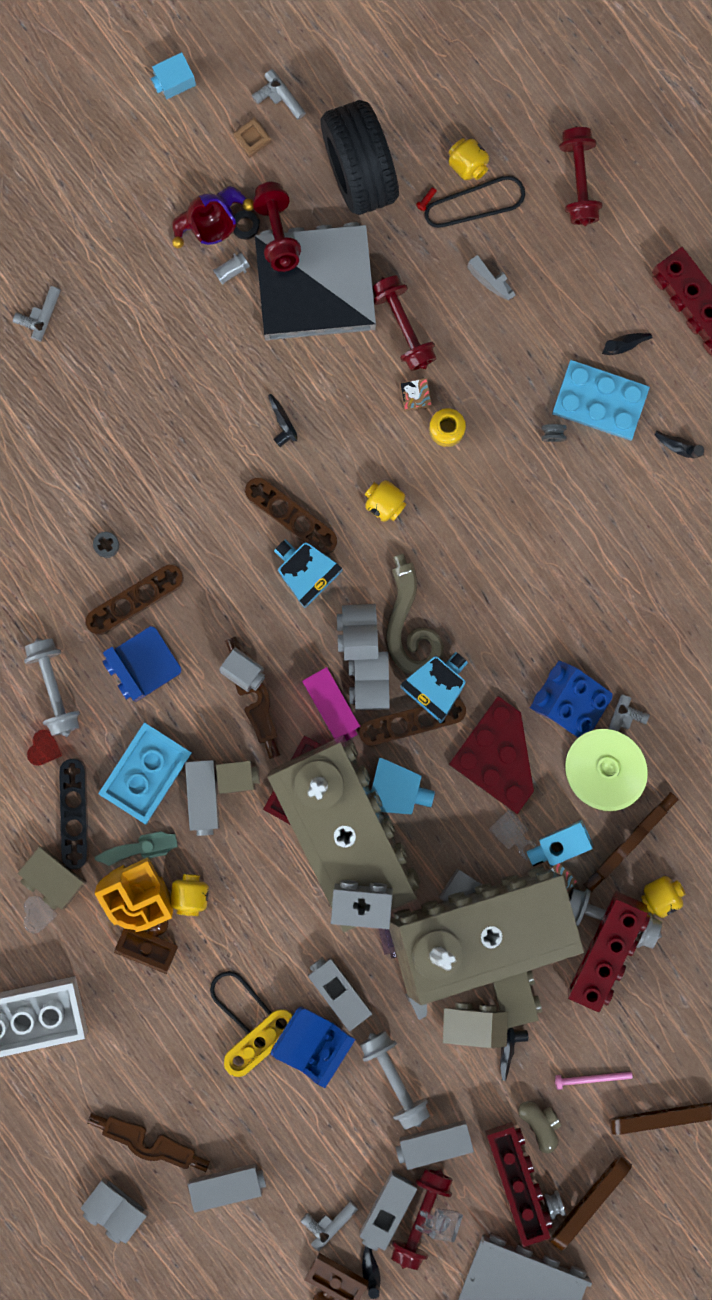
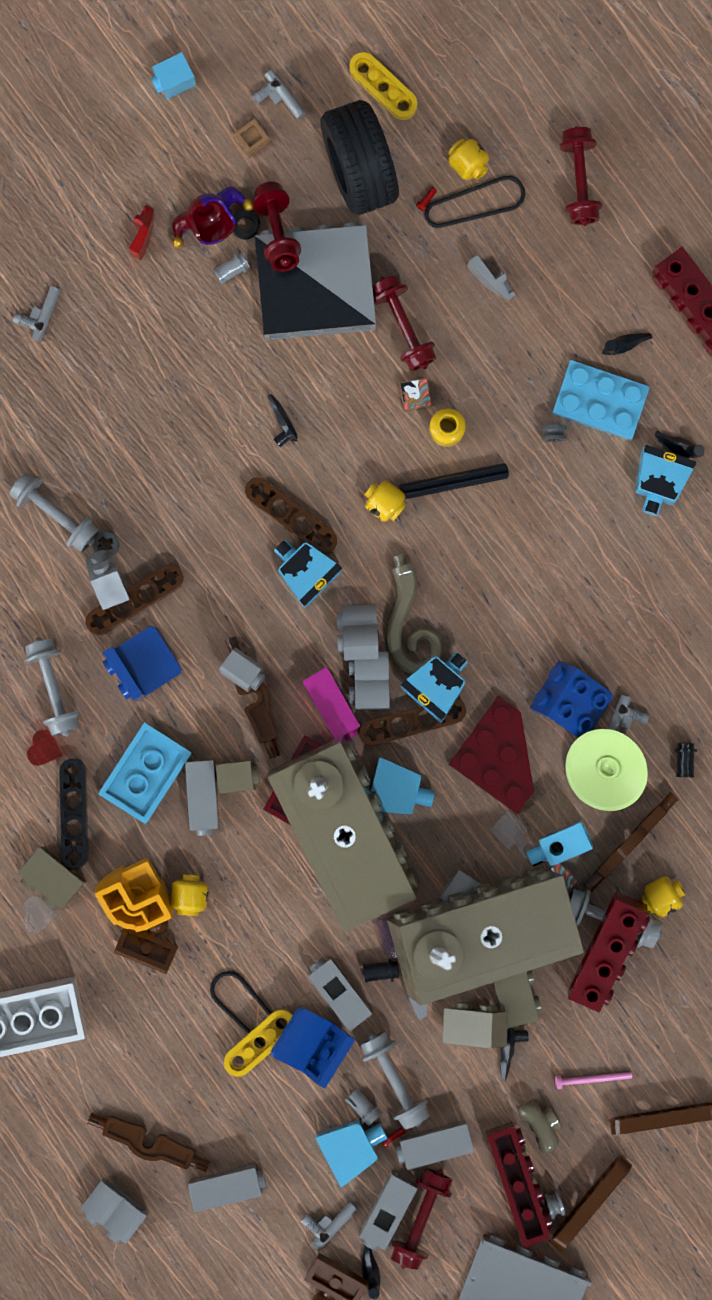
sand green piece [94,831,178,866] -> none
light grey brick [331,880,393,929] -> none
clear plate [415,1208,463,1242] -> none
none -> light grey piece [9,473,100,552]
none -> light grey brick [85,549,129,610]
none -> red slope [129,205,154,260]
none -> medium azure torso [315,1120,388,1187]
none -> light grey pin [345,1088,381,1126]
none -> yellow plate [349,52,417,120]
none -> black pin [363,959,399,983]
none -> red piece [382,1127,406,1148]
none -> black axle [399,463,509,499]
none -> torso [635,445,696,516]
none -> black pin [675,743,697,778]

